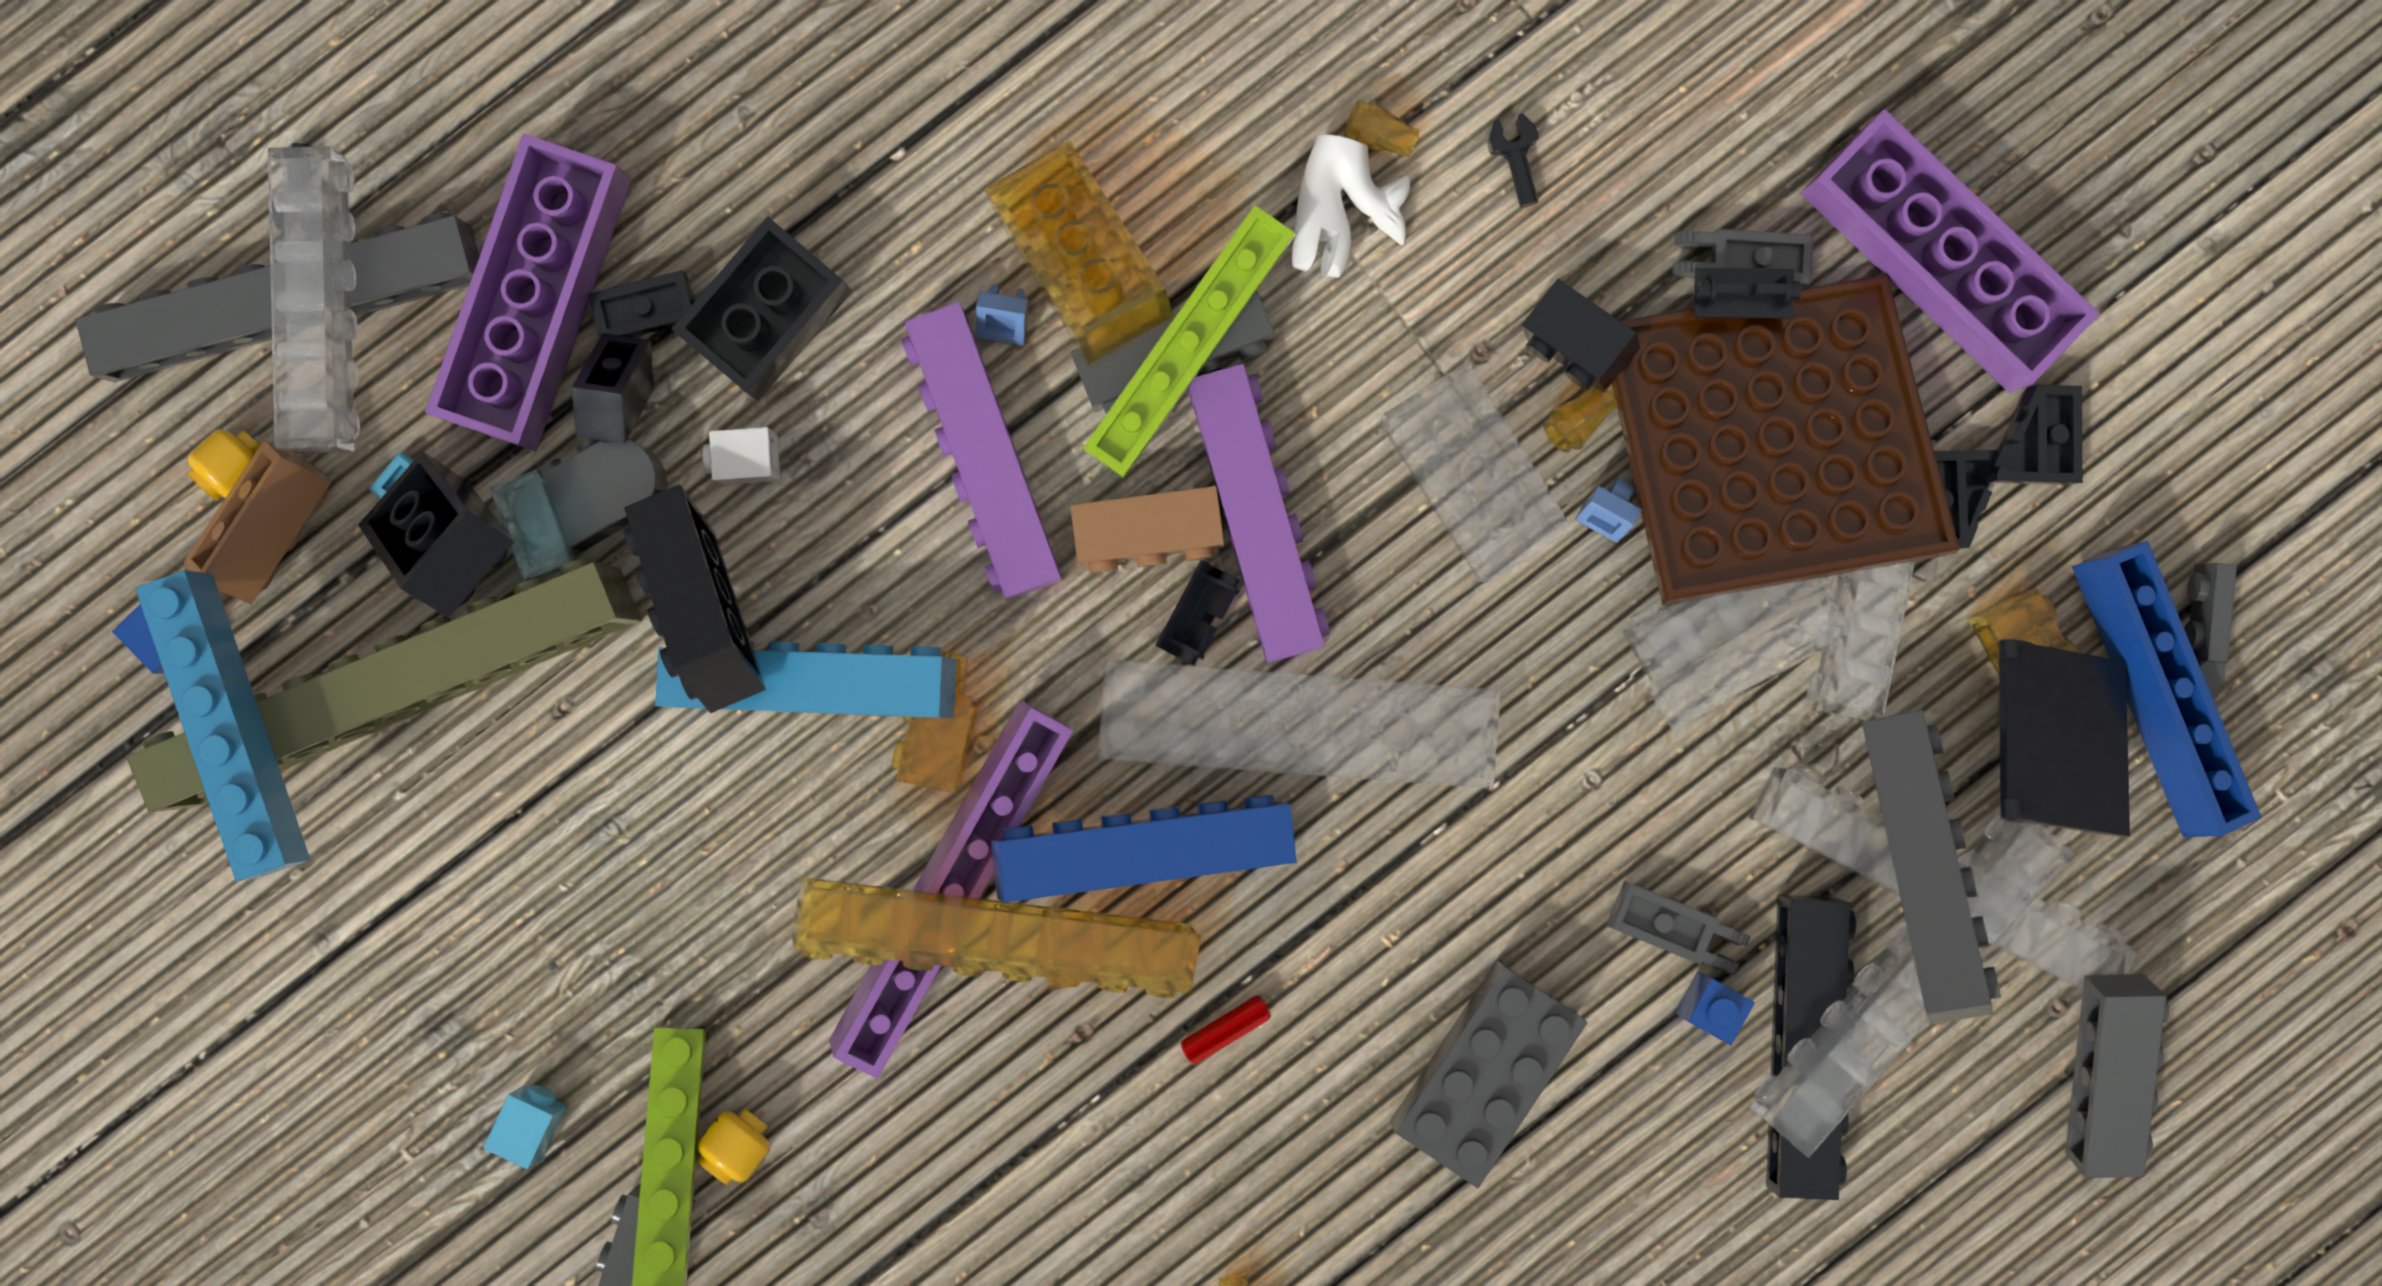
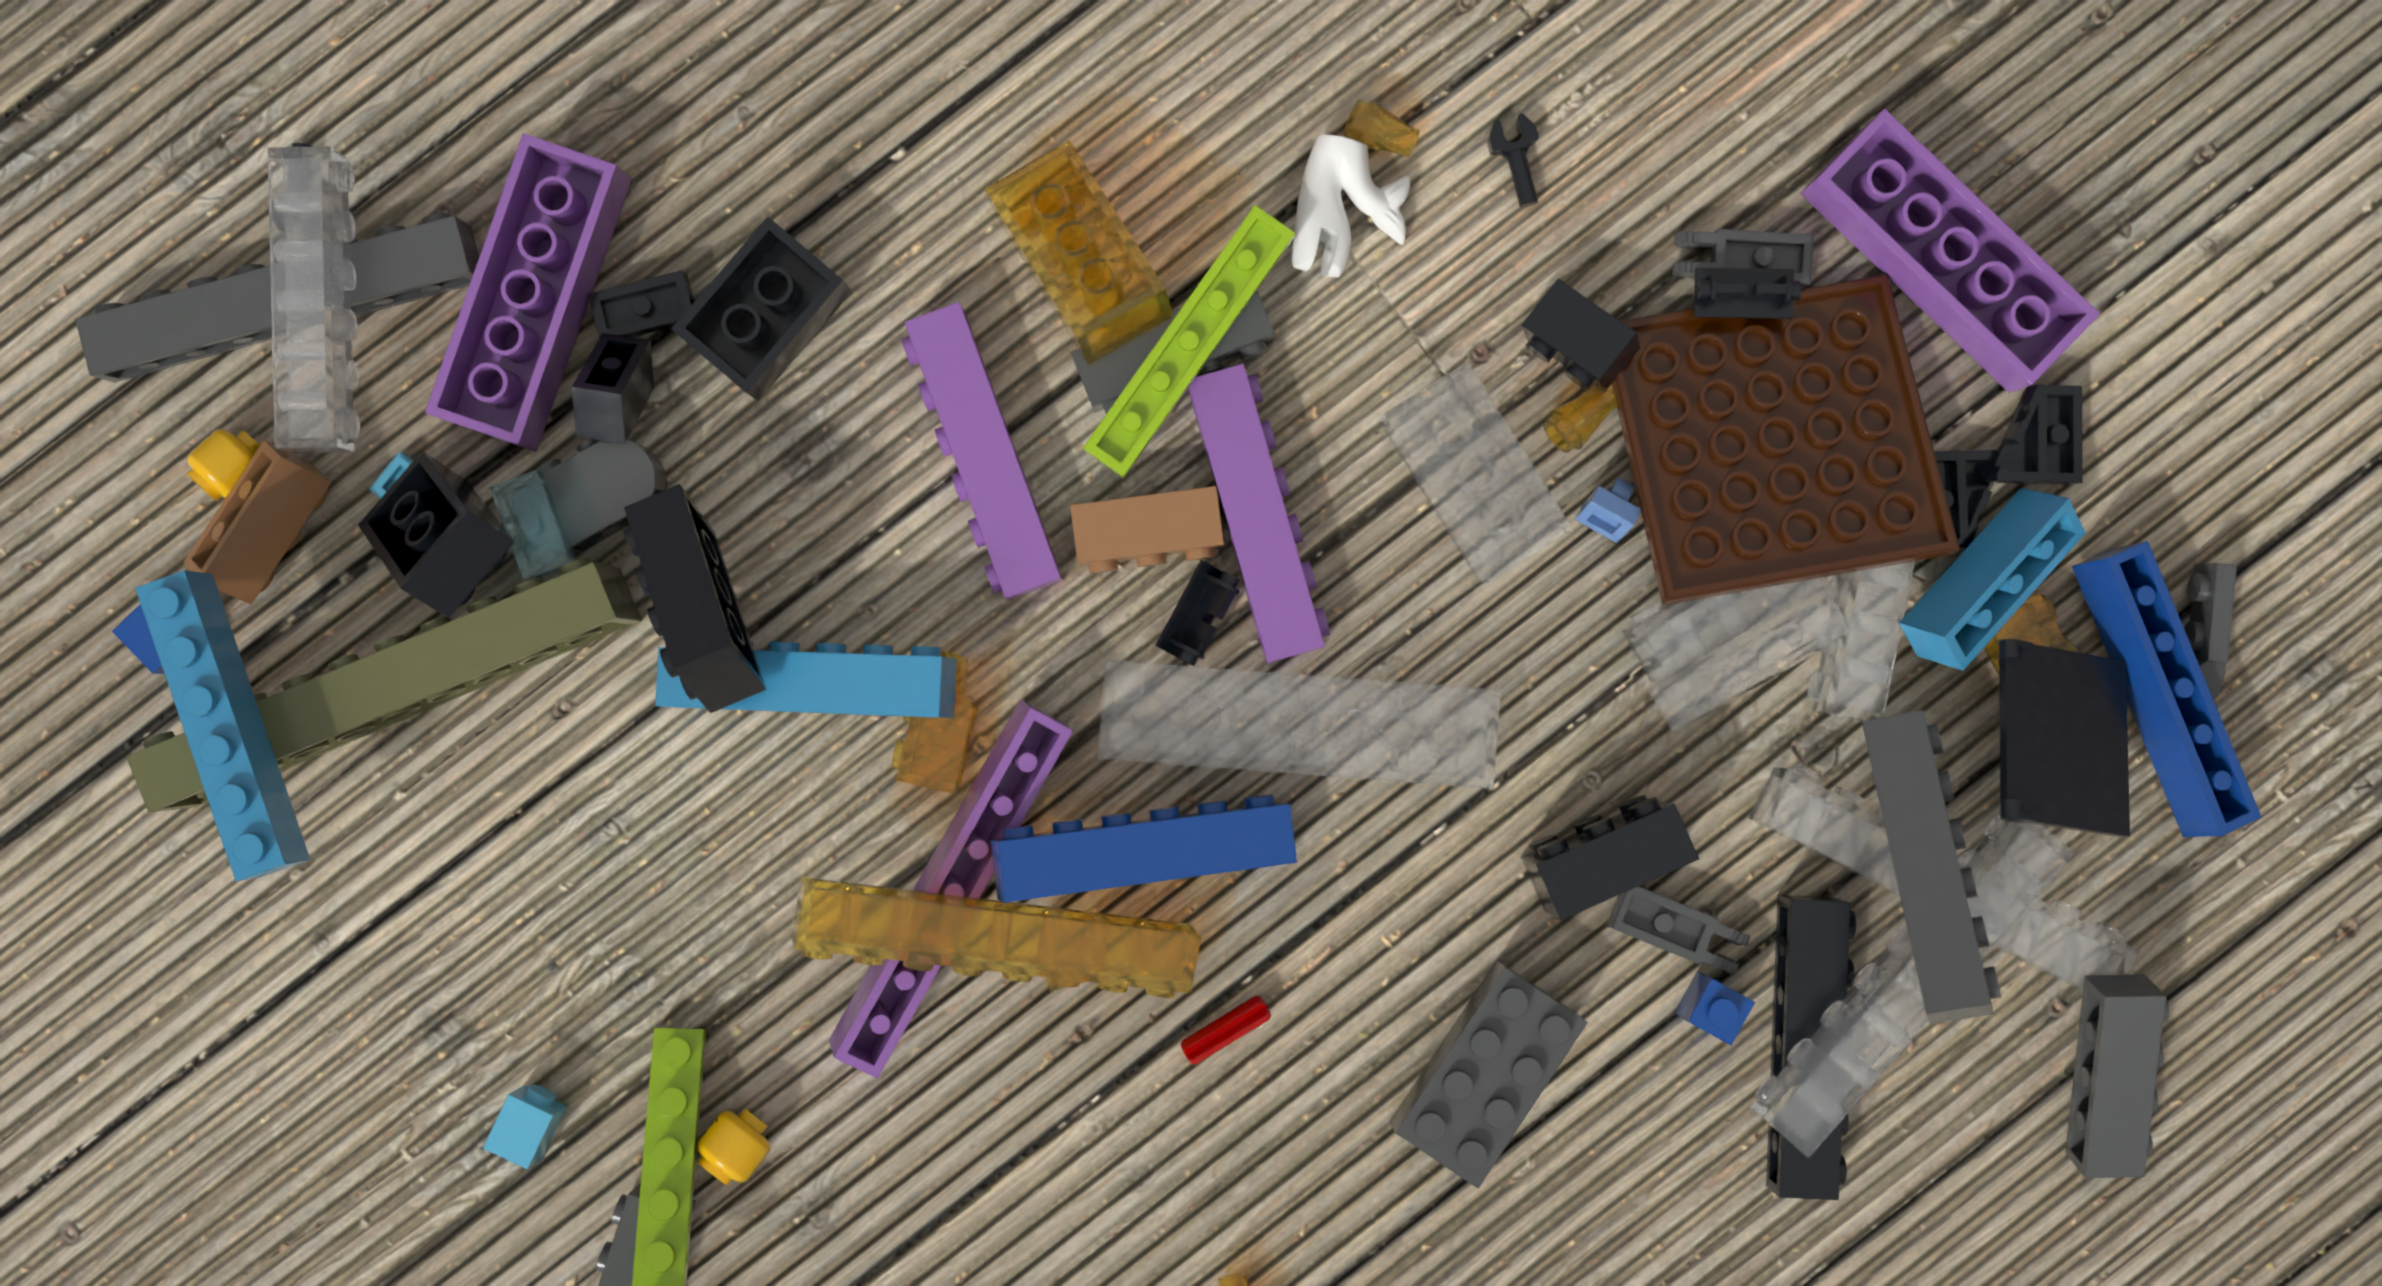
white brick [703,427,780,485] -> none
medium blue tile [976,284,1028,346] -> none
none -> black brick [1521,795,1699,920]
none -> dark azure brick [1899,488,2086,671]

